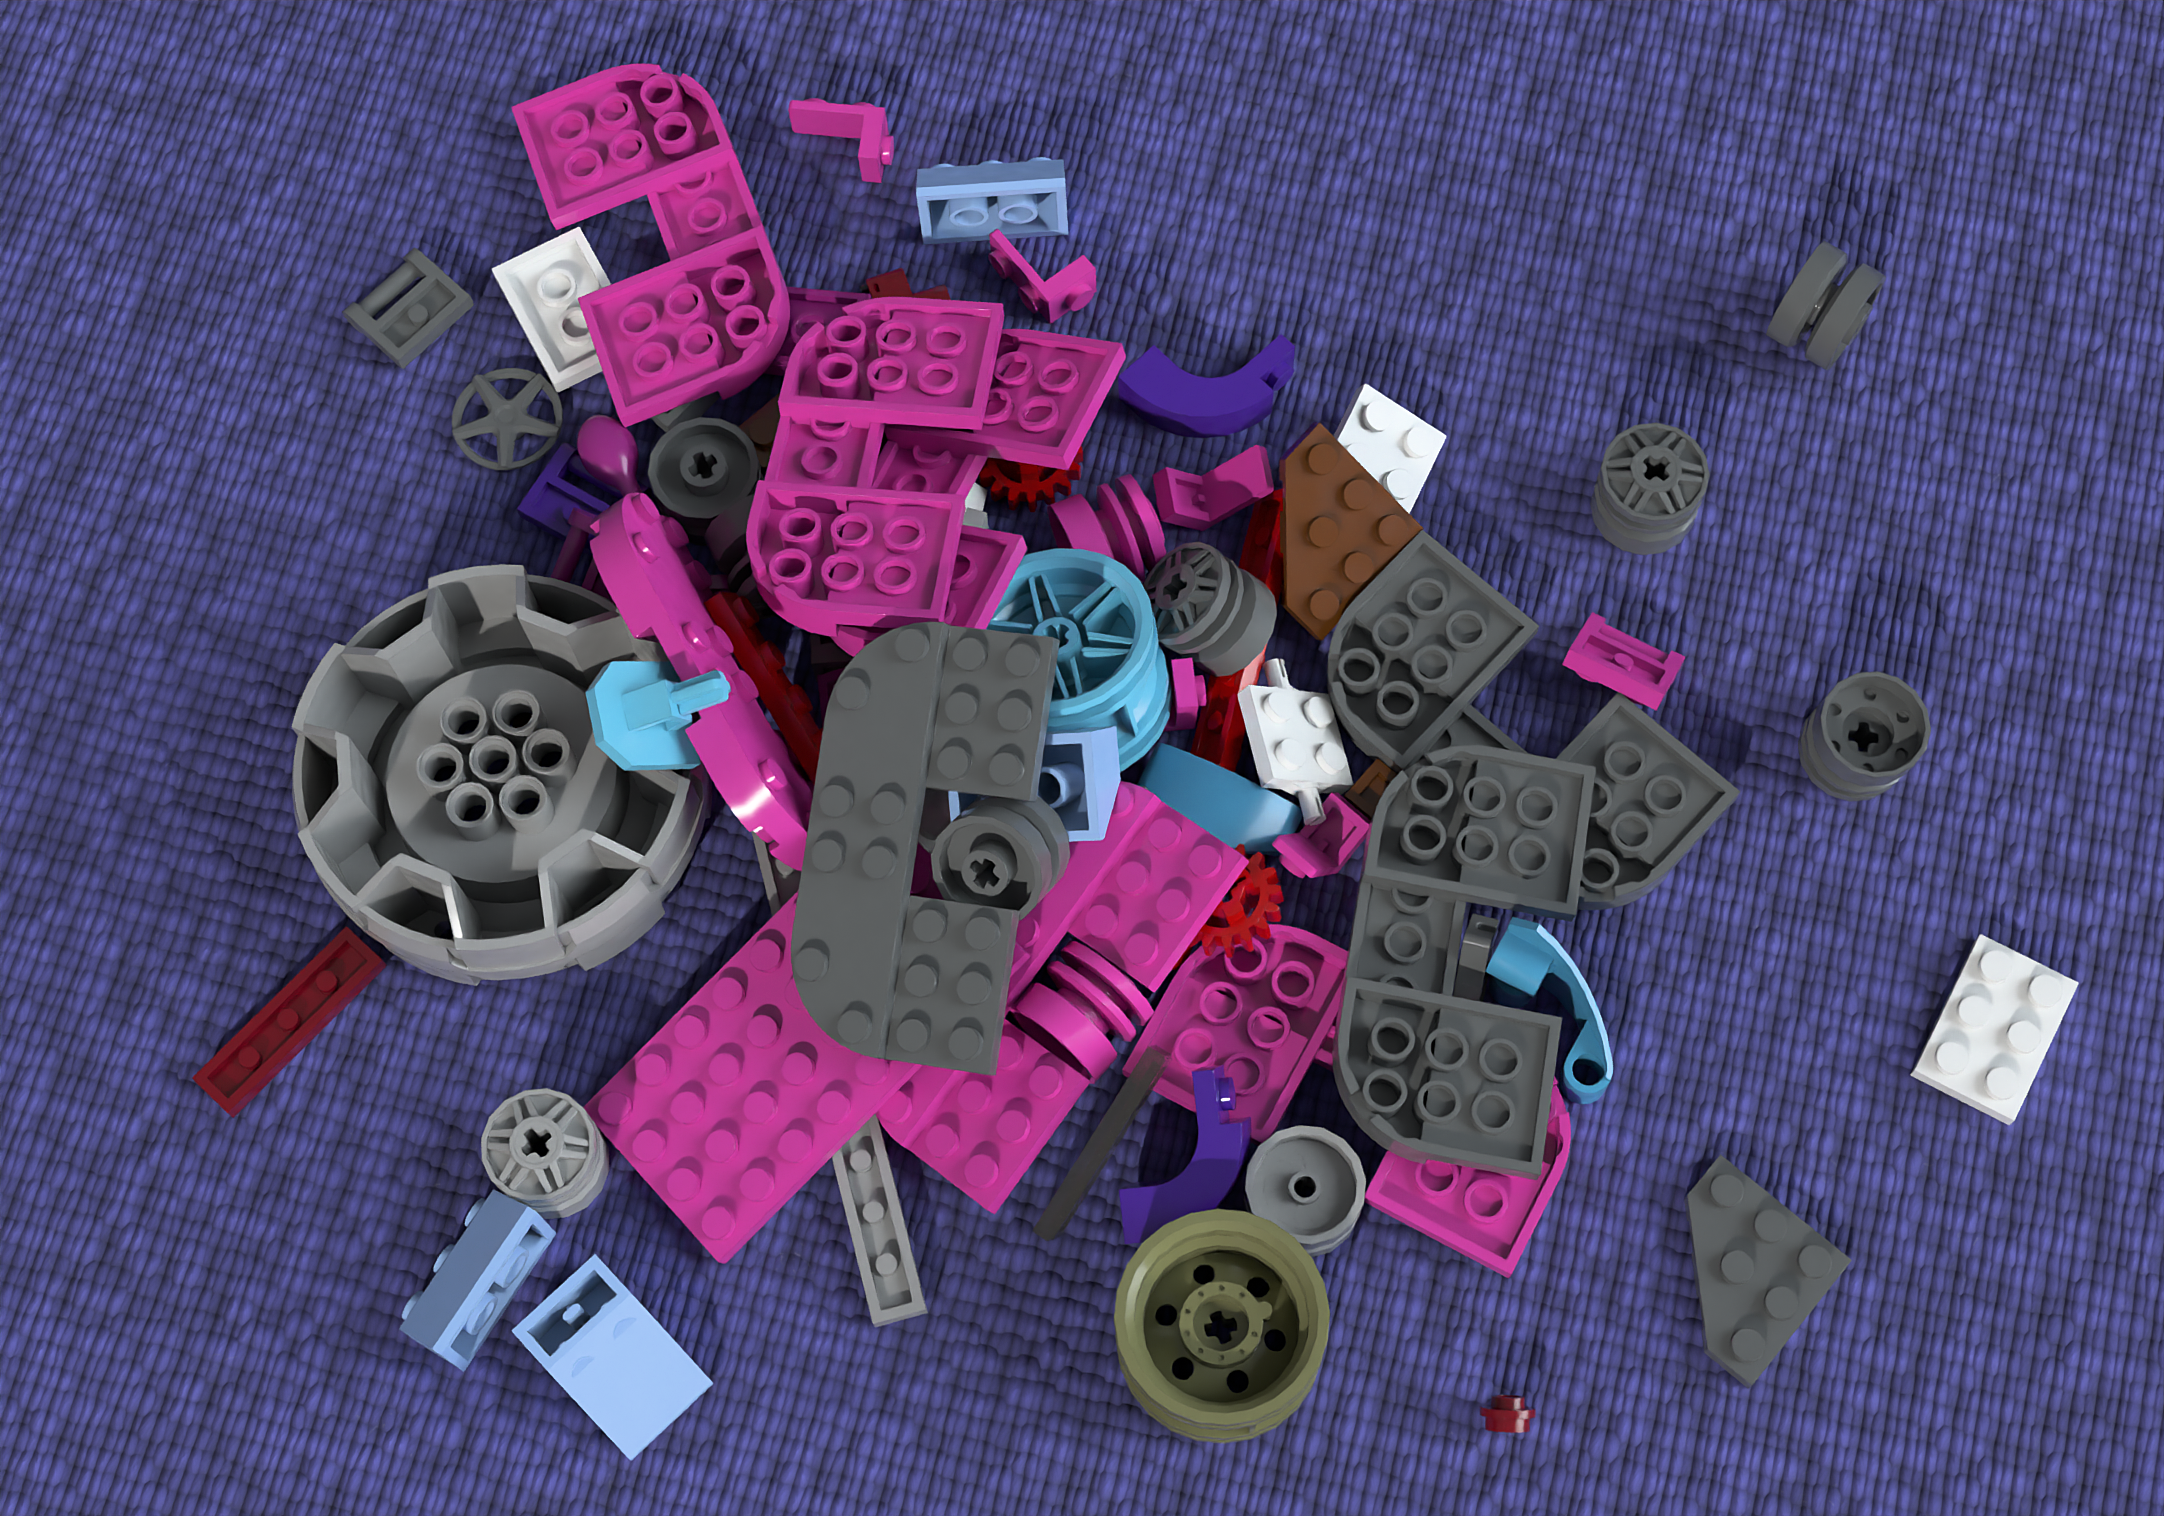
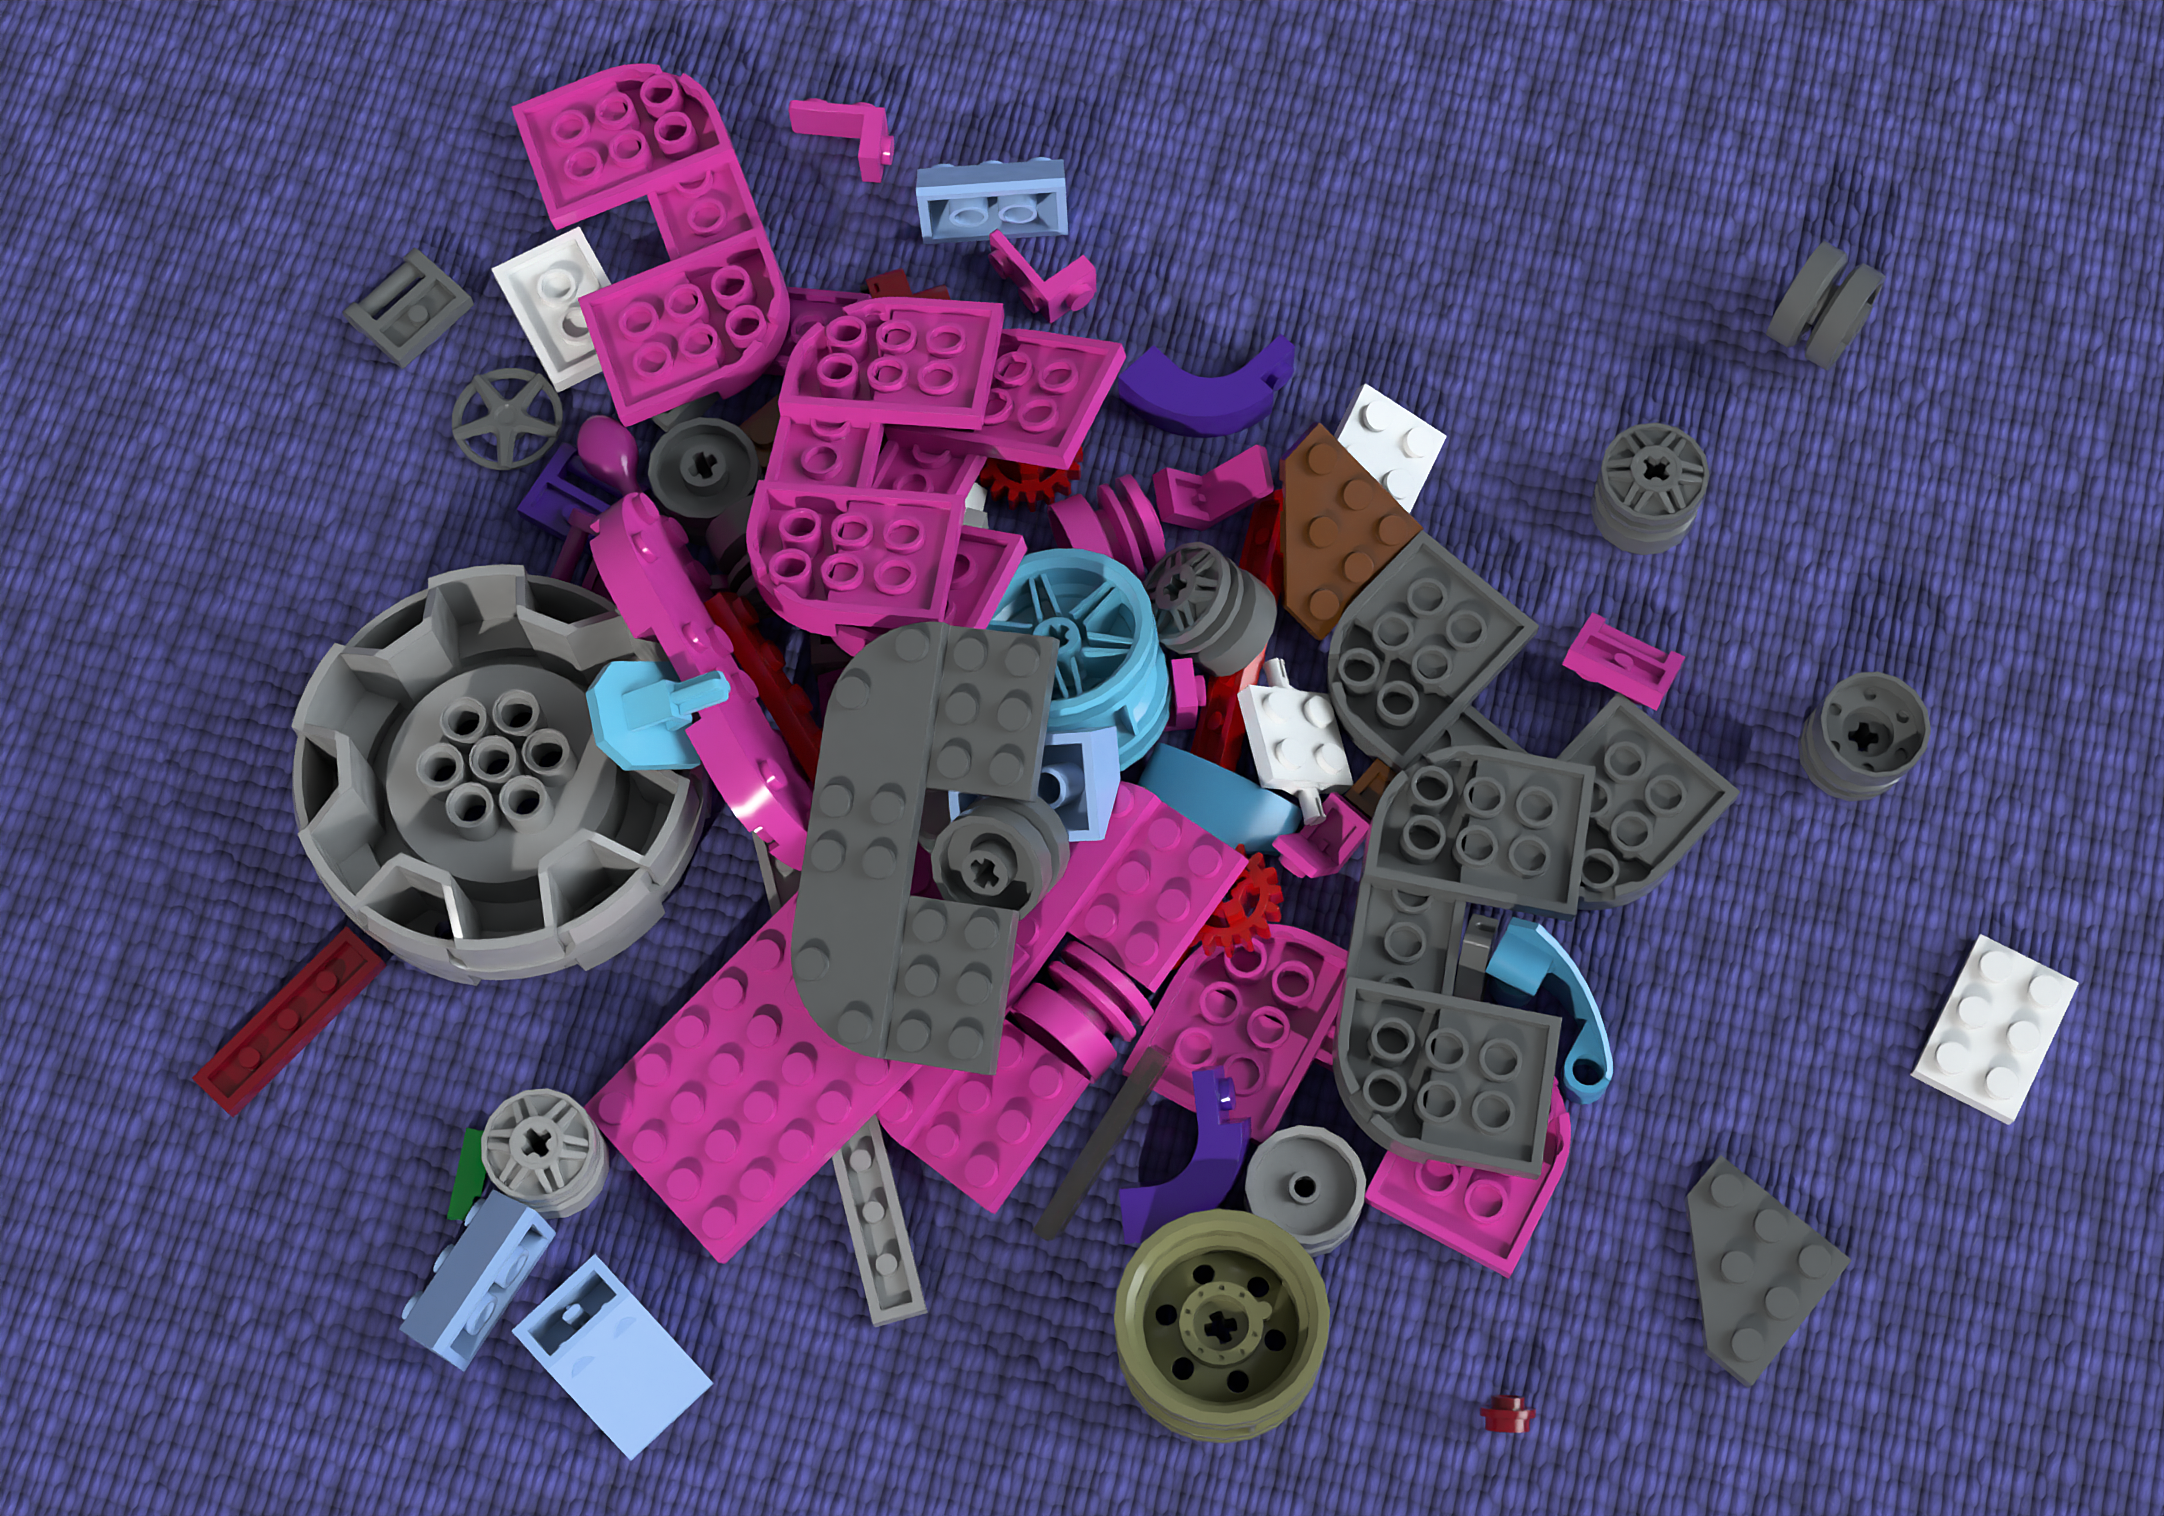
none -> green piece [447,1128,486,1221]

